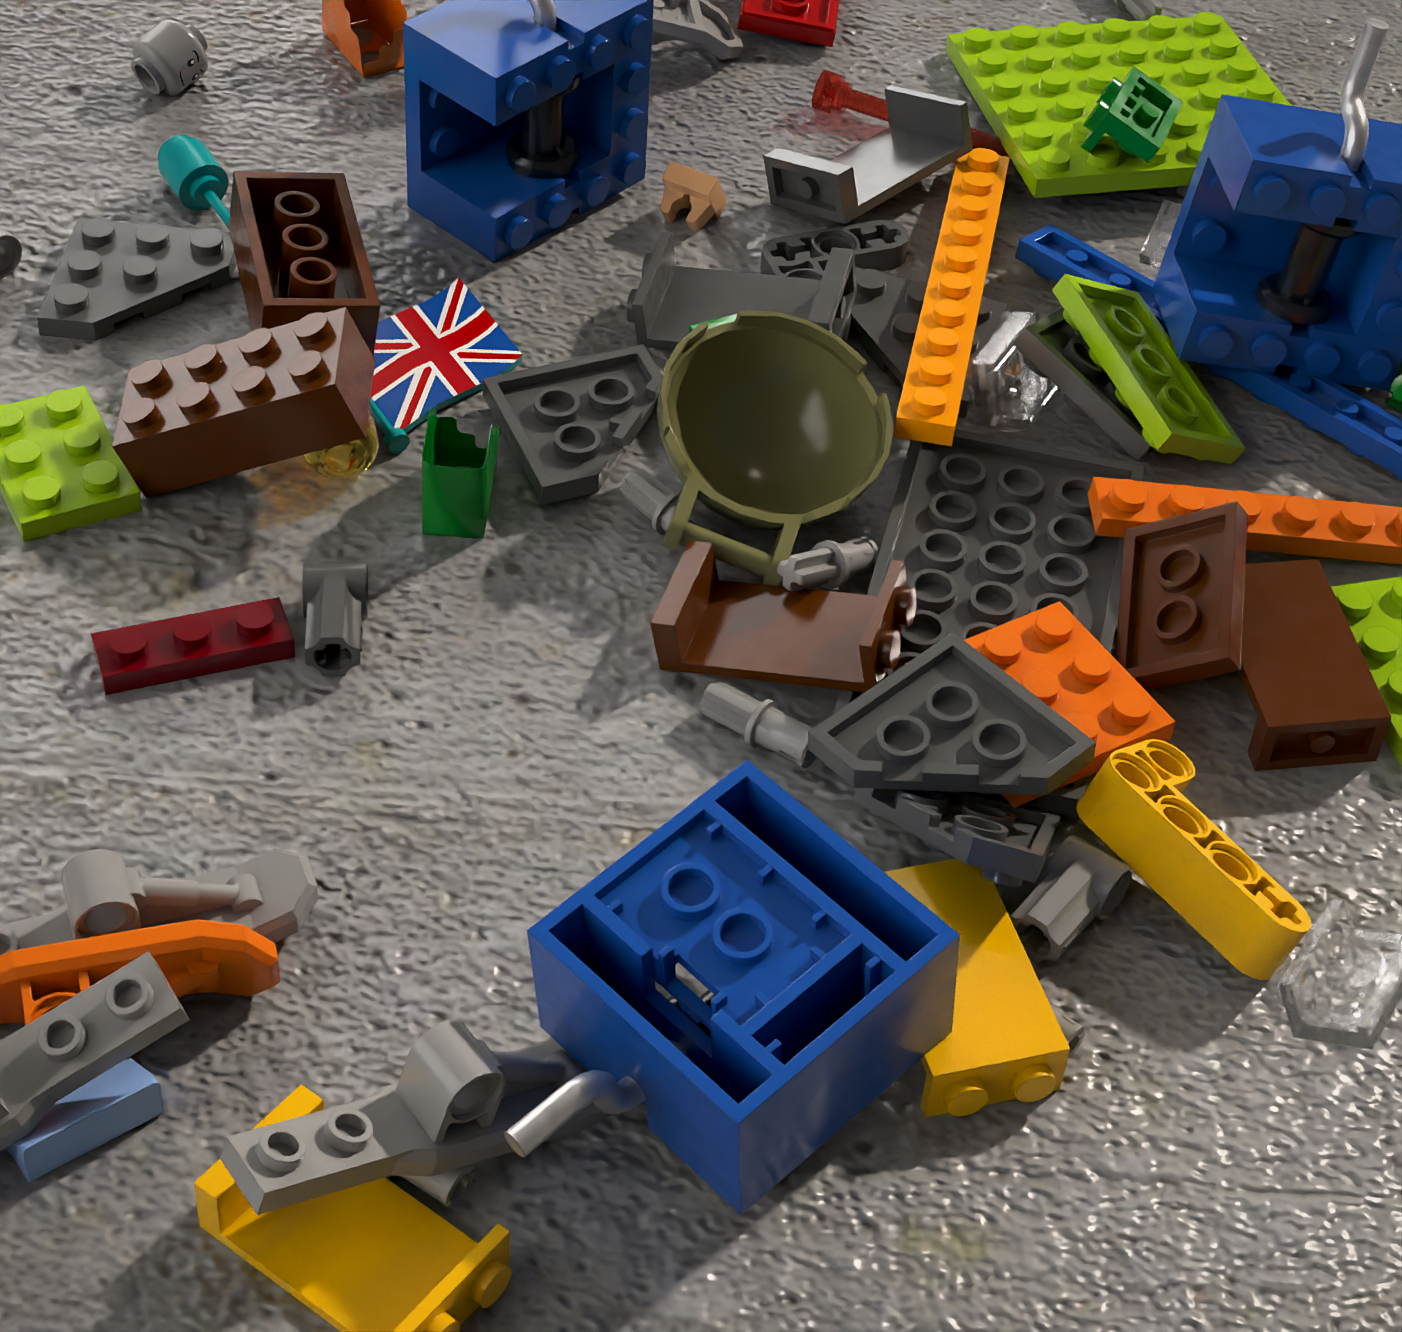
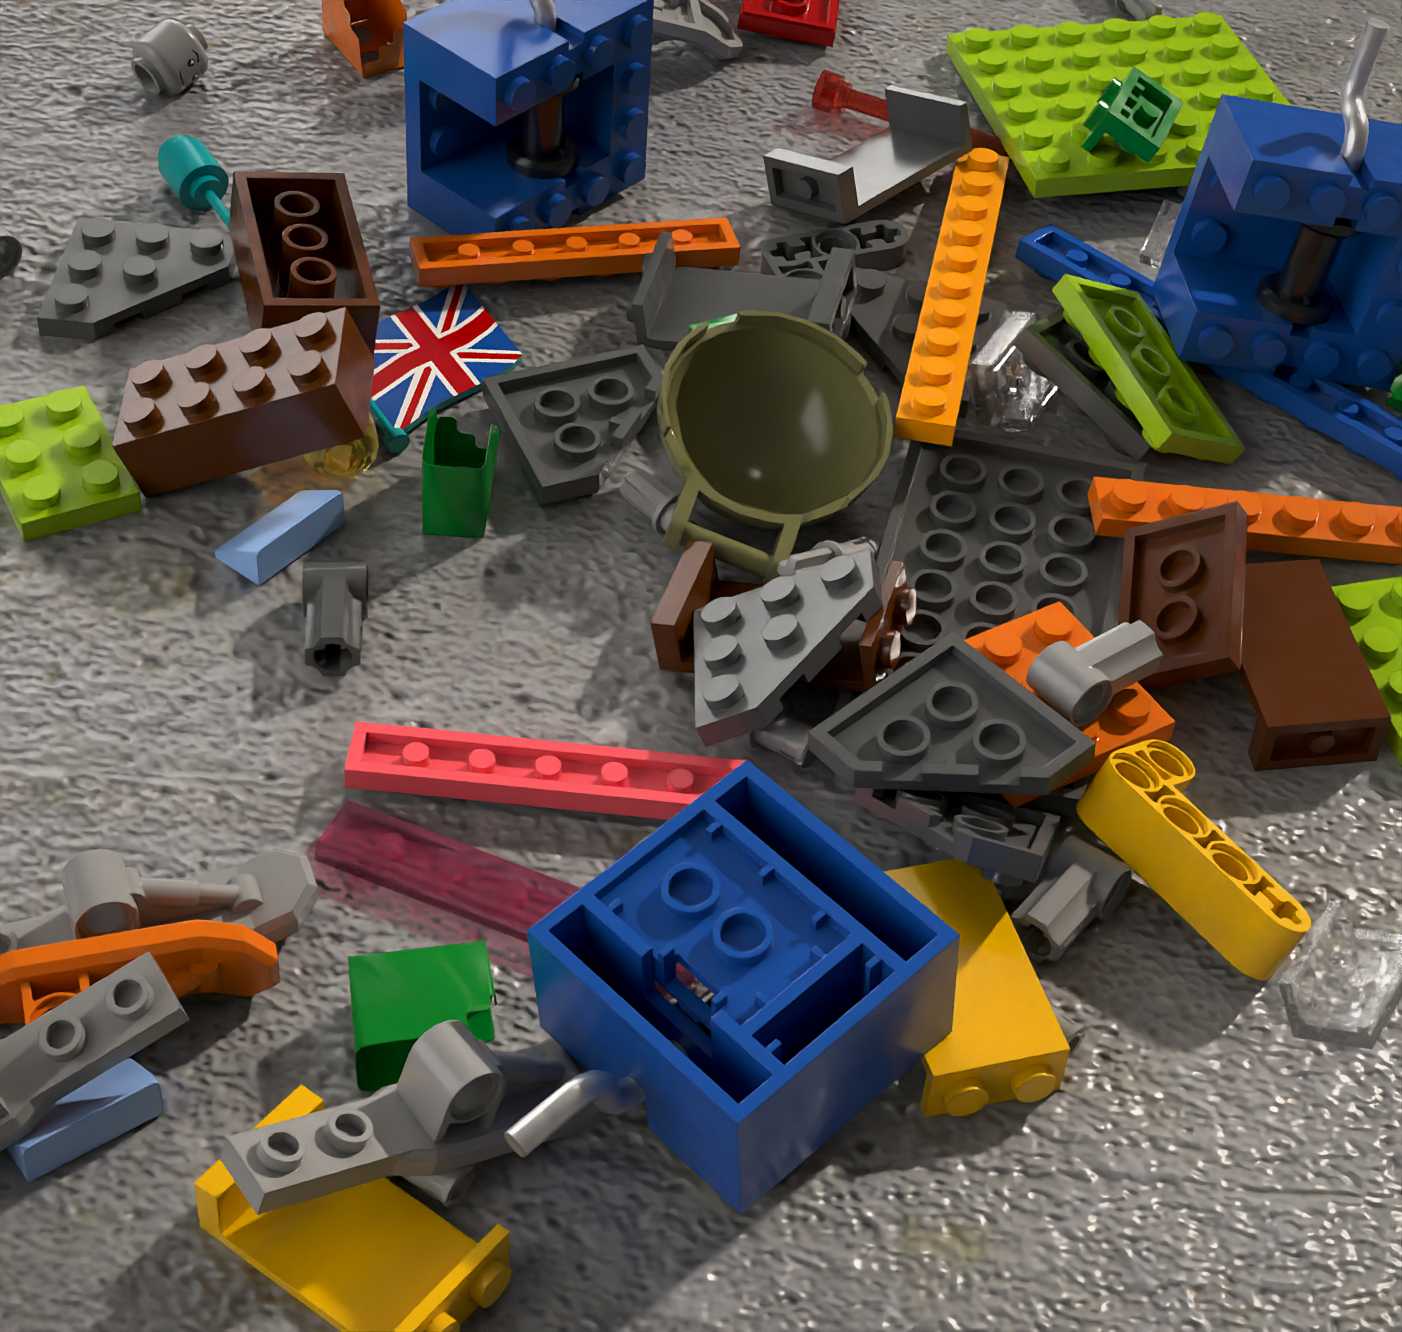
dark red plate [91,597,295,695] -> none
light nougat tile [660,161,728,232] -> none
none -> light blue slope [215,490,345,586]
none -> clear pink tile [314,800,700,996]
none -> coral plate [344,721,746,820]
none -> green piece [348,941,497,1091]
none -> orange plate [409,217,741,288]
none -> plate [694,549,883,747]
none -> light grey piece [1026,620,1163,727]

